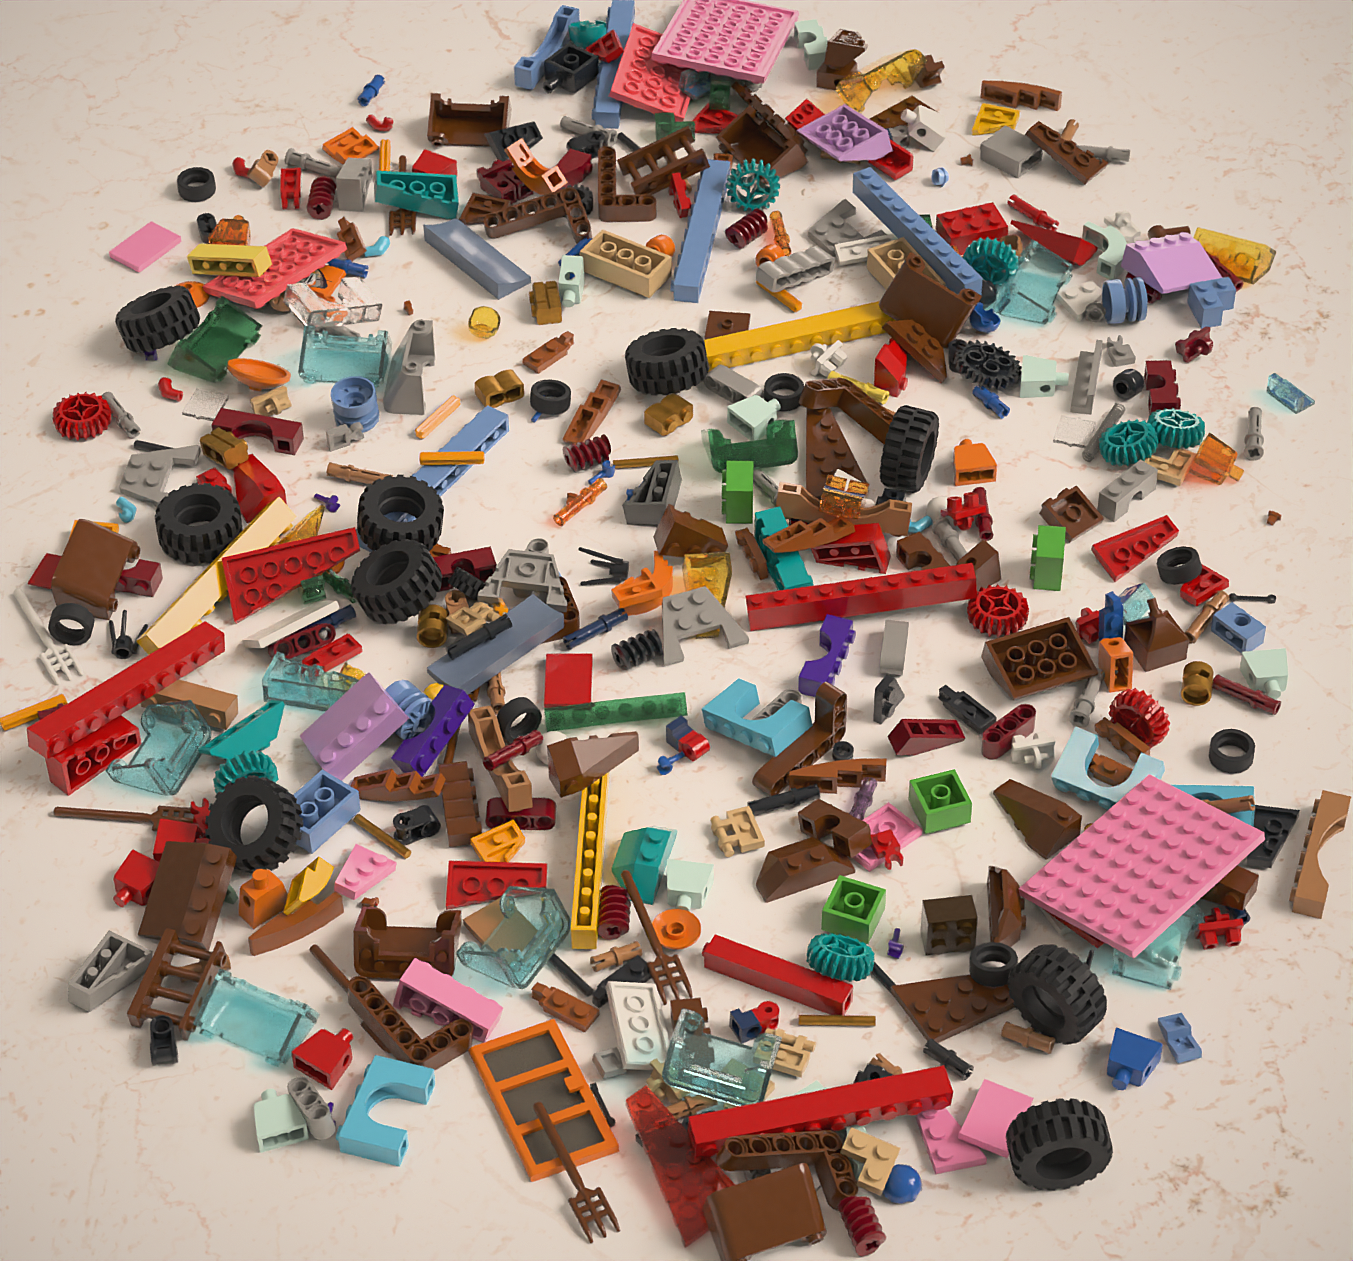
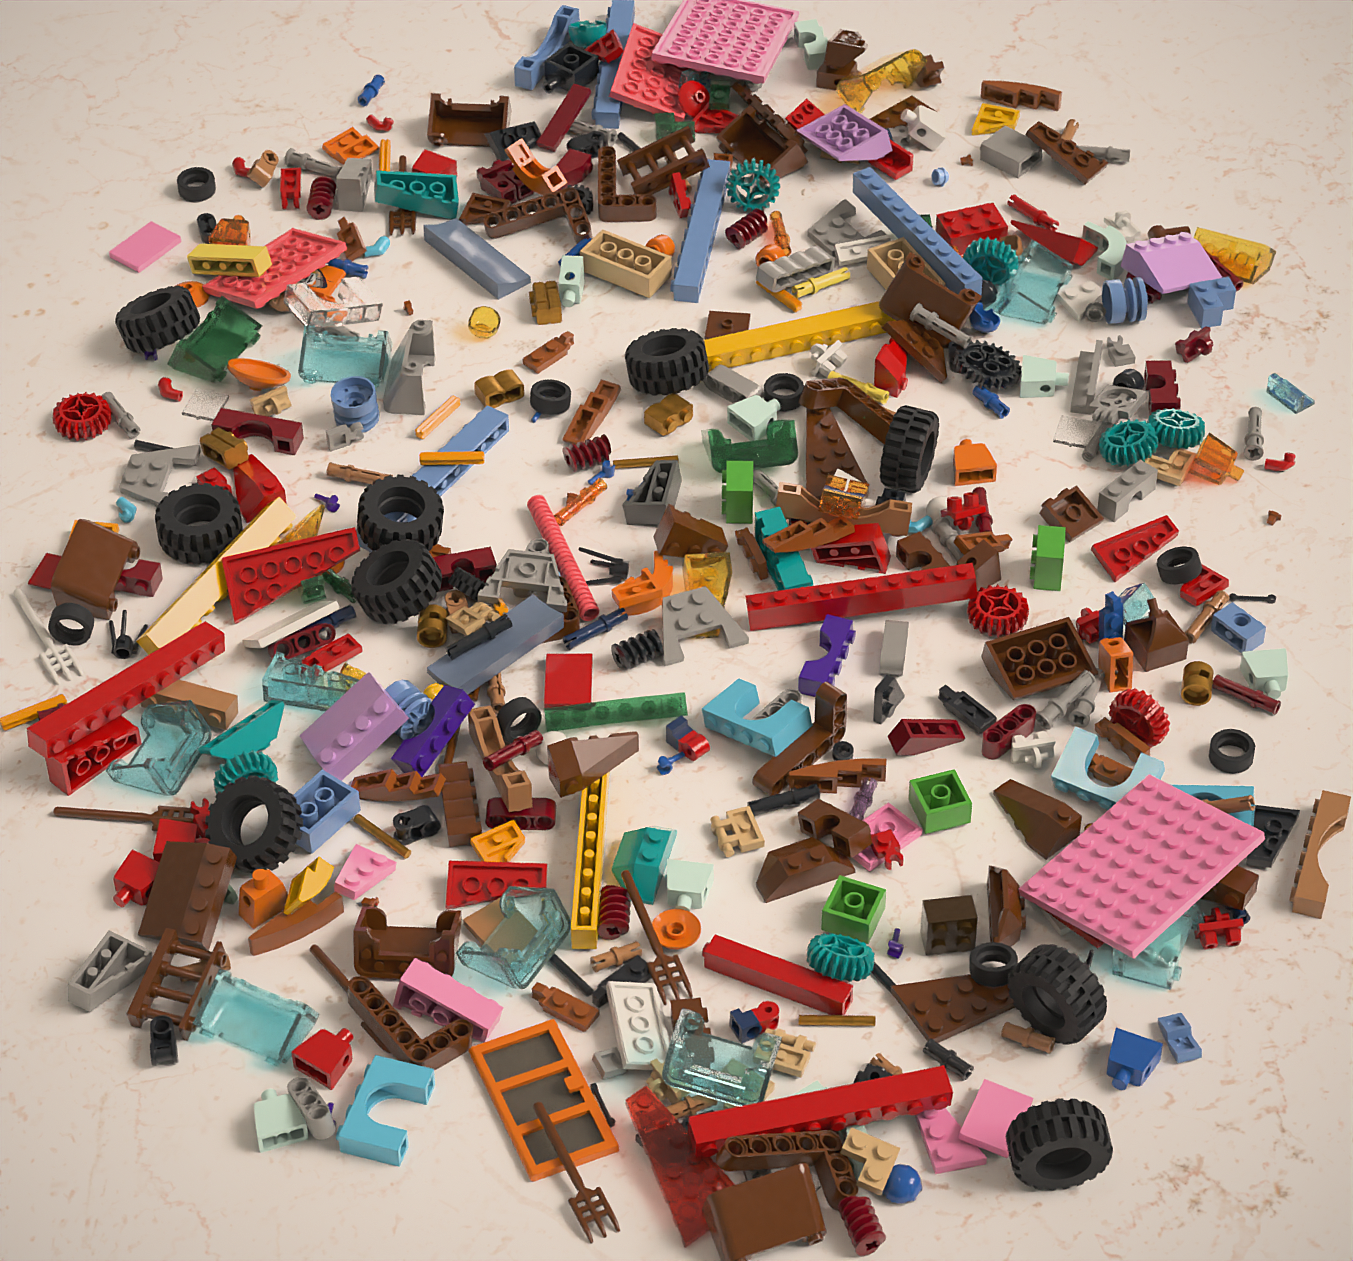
none -> coral piece [527,495,600,621]
none -> dark red tile [537,84,592,152]
none -> red dish [678,81,711,118]
none -> light yellow pin [791,267,850,299]
none -> light grey pin [910,303,972,348]
none -> dark orange hinge [953,531,1013,555]
none -> light grey pin [1036,670,1095,730]
none -> light grey piece [1089,385,1147,424]
none -> red arm [1264,452,1296,472]

